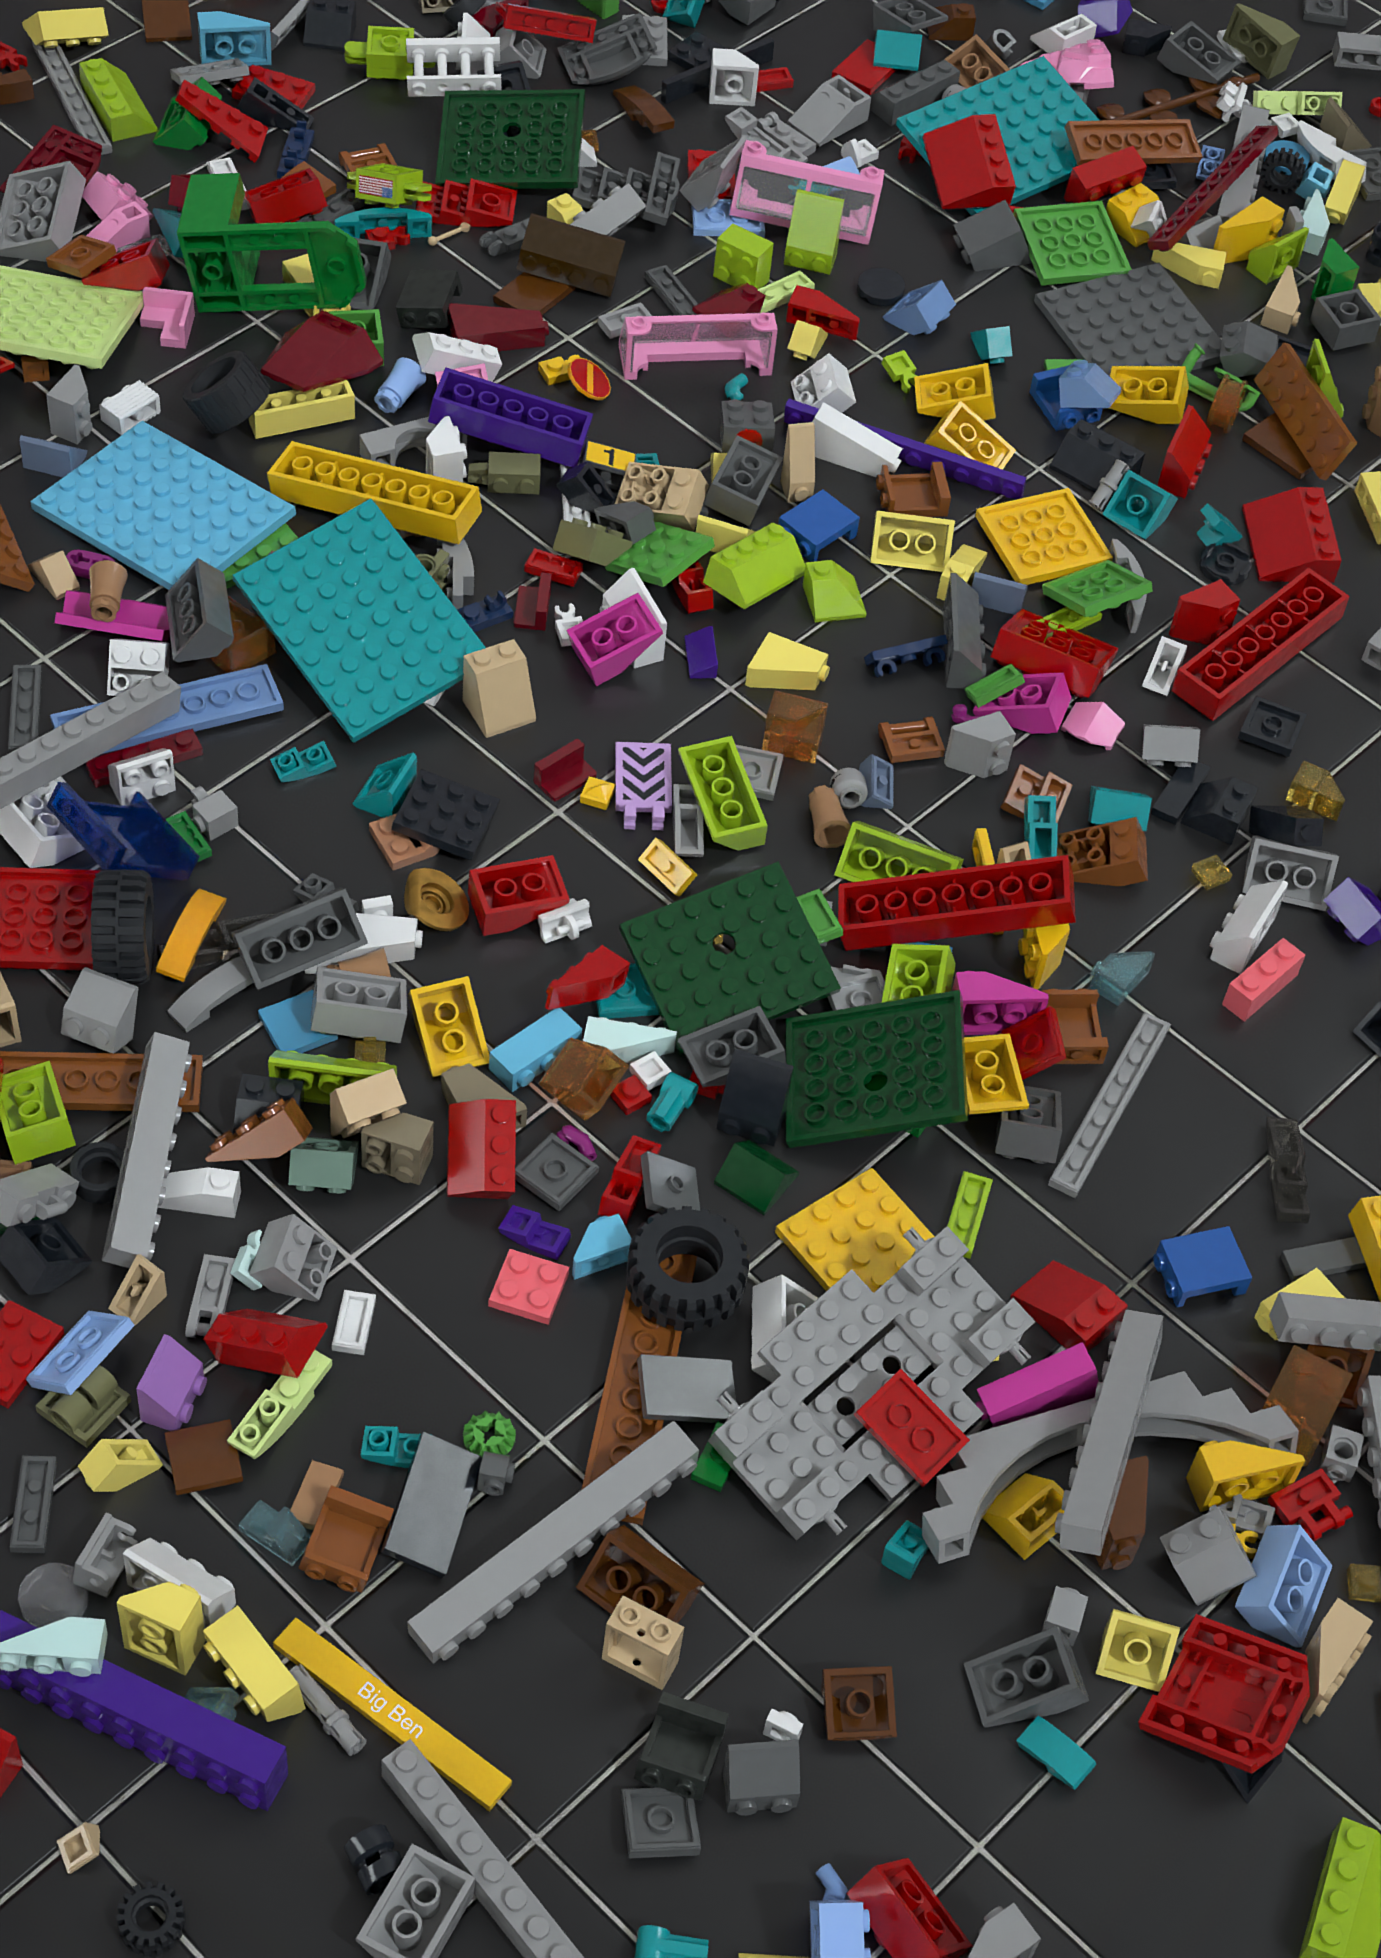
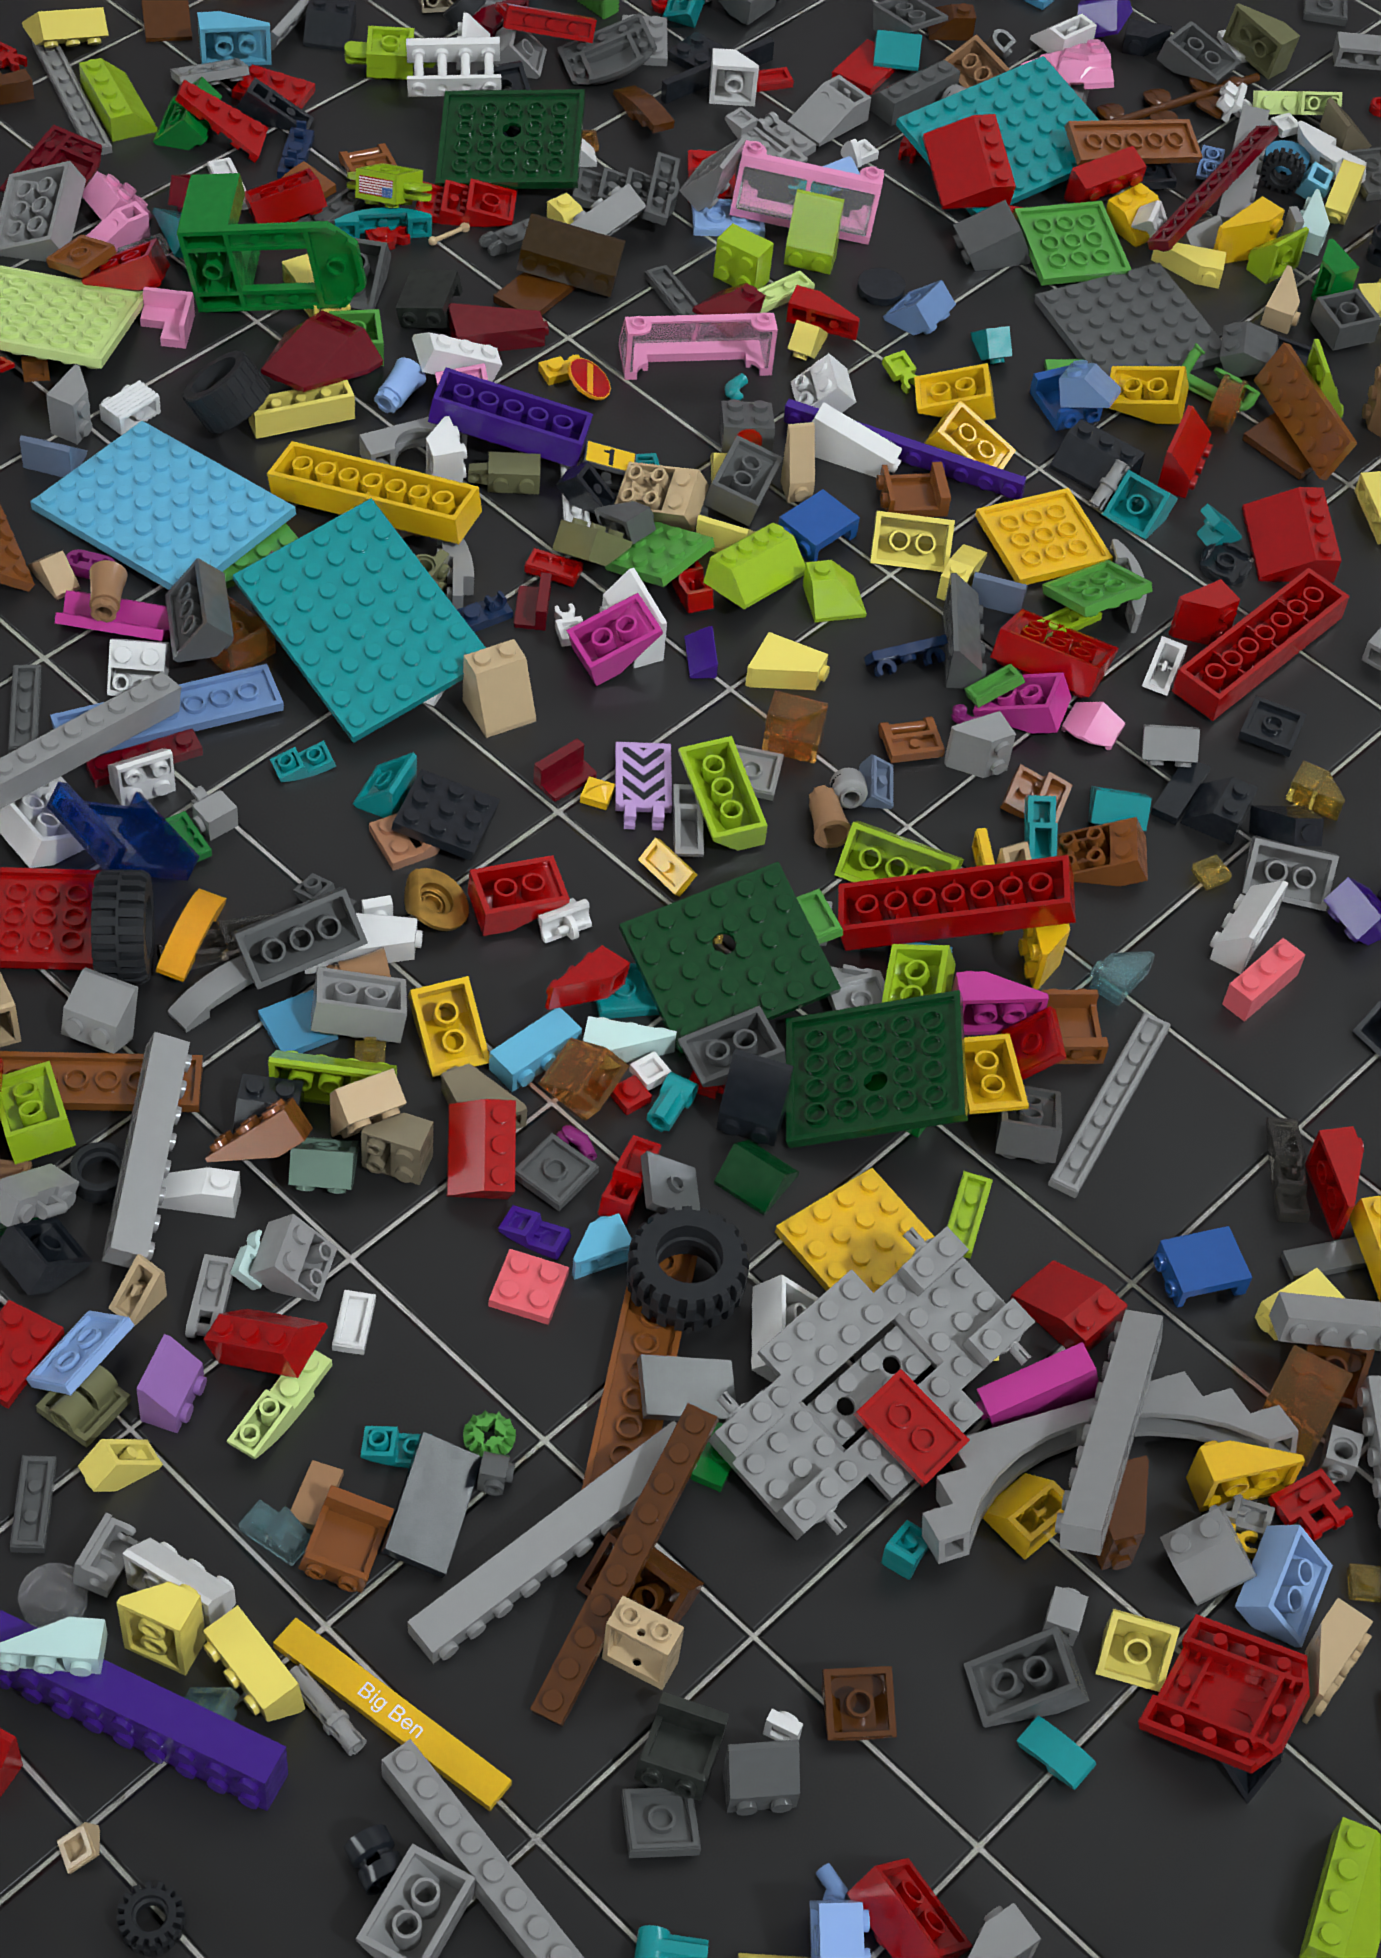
reddish brown slope [164,1419,243,1495] -> none
light grey plate [598,302,653,339] -> none
none -> reddish brown plate [530,1403,719,1727]
none -> red slope [1305,1126,1364,1240]

